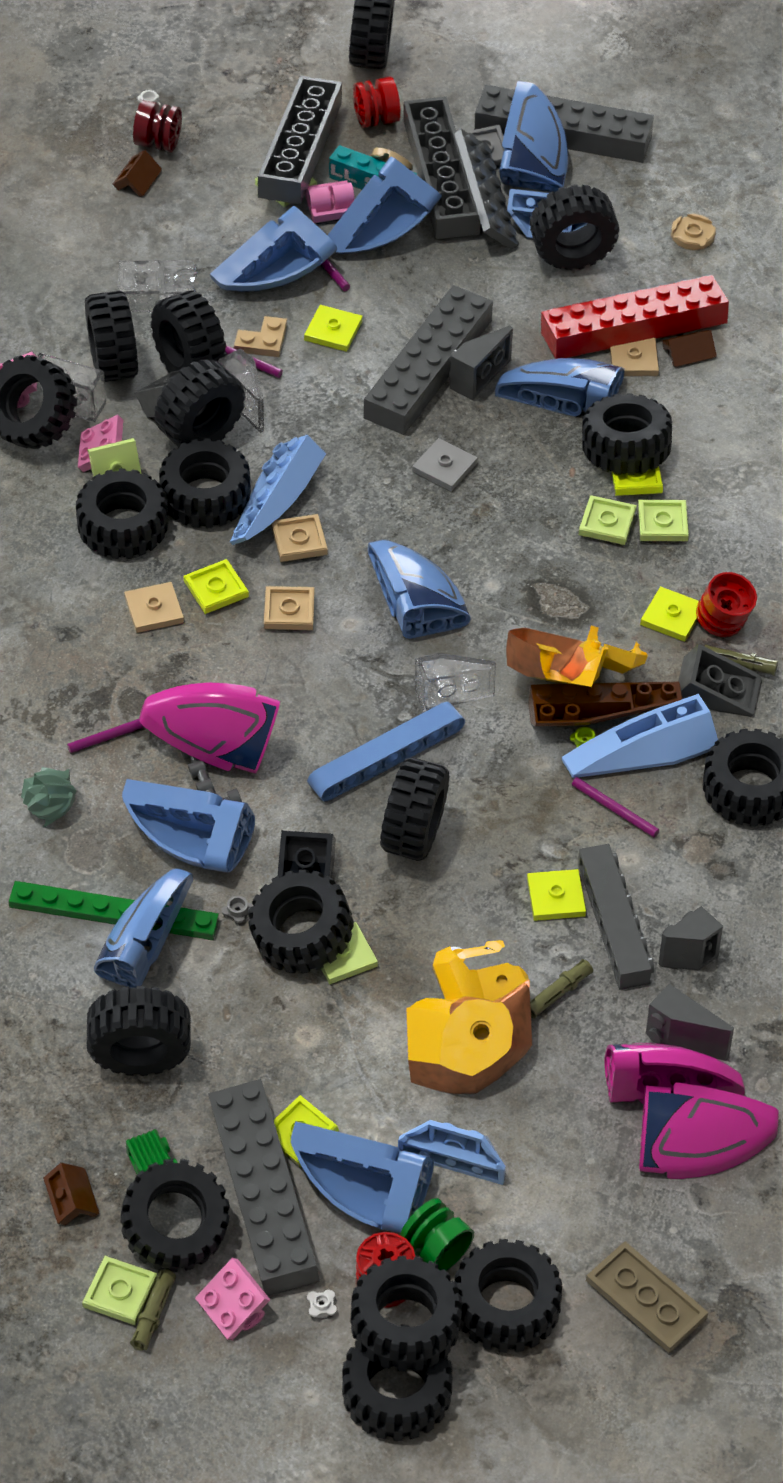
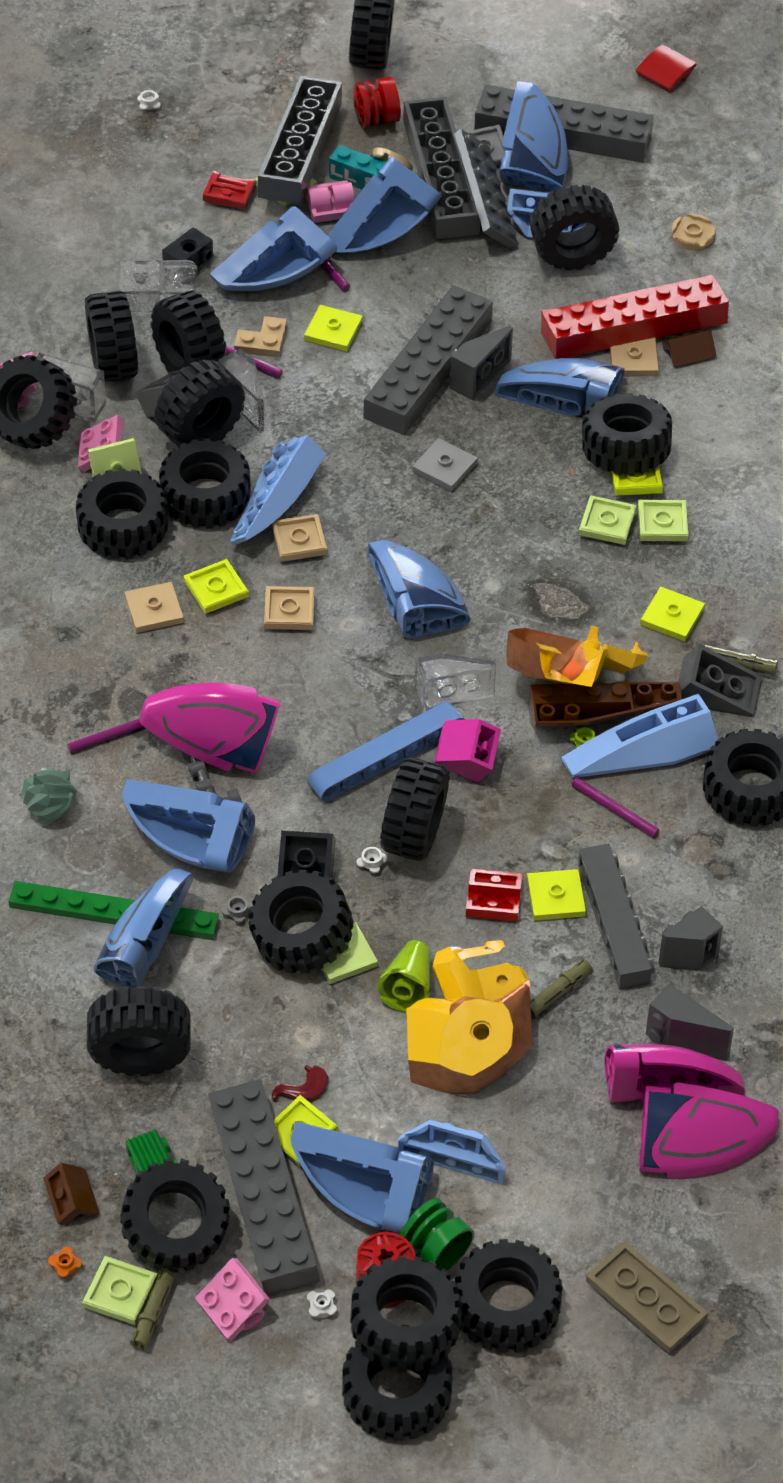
reddish brown panel [112,150,162,197] -> none
dark red wheel [133,100,182,152] -> none
red wheel [696,572,757,637] -> none
none -> orange plate [48,1247,82,1278]
none -> black brick [162,227,213,279]
none -> red plate [203,171,257,210]
none -> dark red piece [272,1065,328,1102]
none -> white plate [357,847,387,874]
none -> lime cone [377,940,430,1012]
none -> dark pink slope [434,719,501,783]
none -> red slope [465,869,522,922]
none -> red slope [636,45,697,93]

